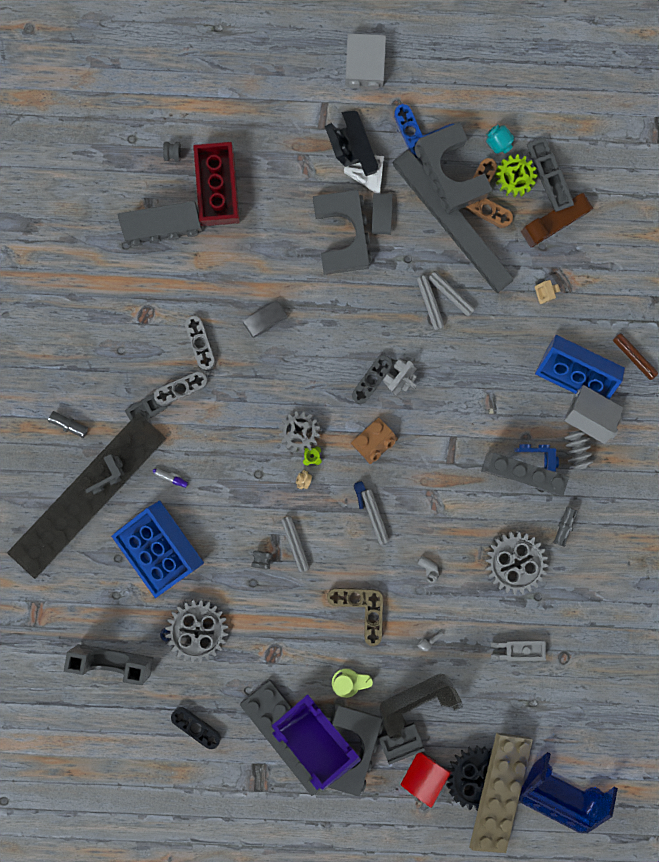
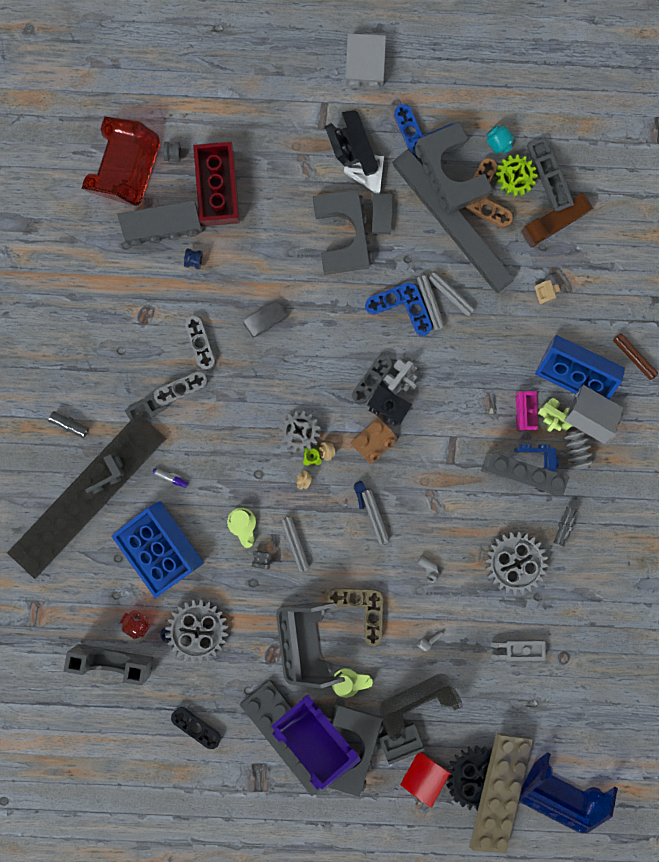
none -> clear red windscreen [81,116,160,206]
none -> clear red head [120,610,150,639]
none -> dark blue wheel [184,248,203,270]
none -> yellowish green piece [227,508,256,548]
none -> dark grey windscreen [276,602,345,688]
none -> tan plate [319,442,335,461]
none -> blue beam [365,283,432,336]
none -> black brick [367,385,412,426]
none -> dark pink hinge [515,391,538,431]
none -> yellowish green hips [538,398,573,432]

